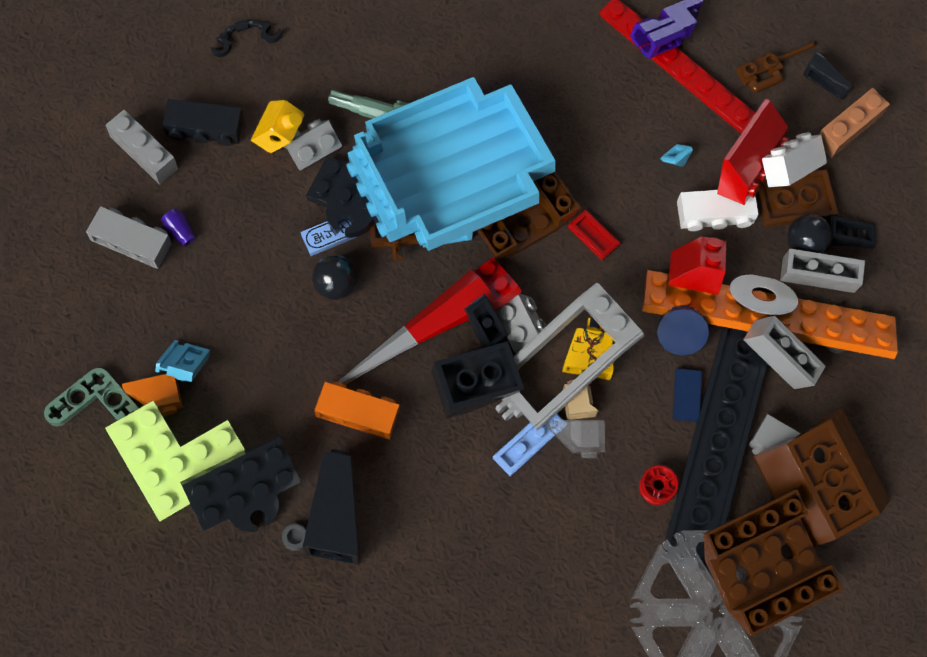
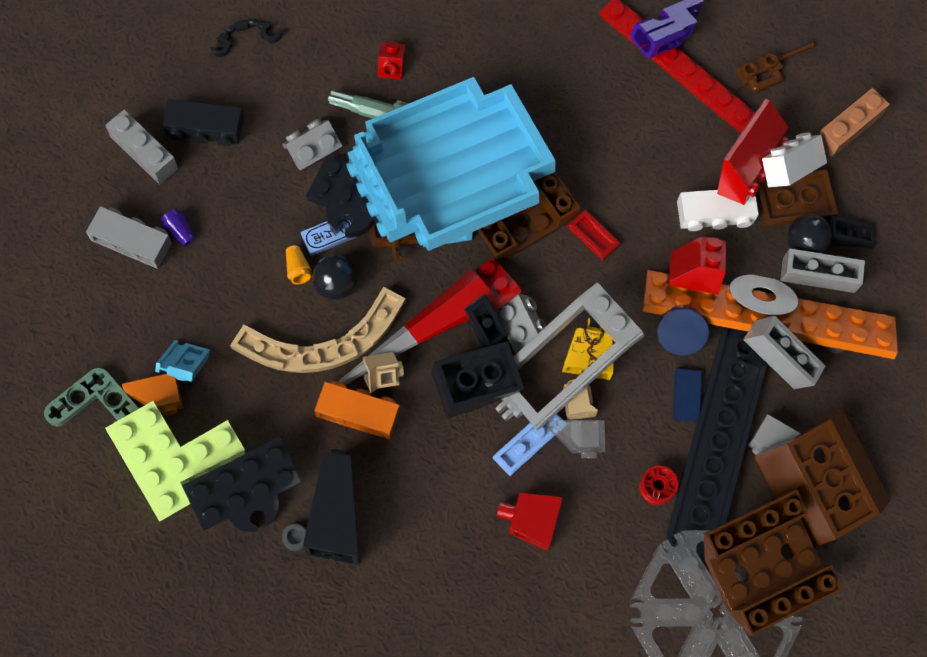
yellow torso [251,100,304,153] -> none
medium azure slope [660,144,693,167] -> none
black slope [803,52,852,100] -> none
none -> tan plate [230,287,406,373]
none -> light orange cone [286,245,312,284]
none -> tan window [363,352,404,393]
none -> red bracket [378,41,406,79]
none -> red torso [497,493,562,551]

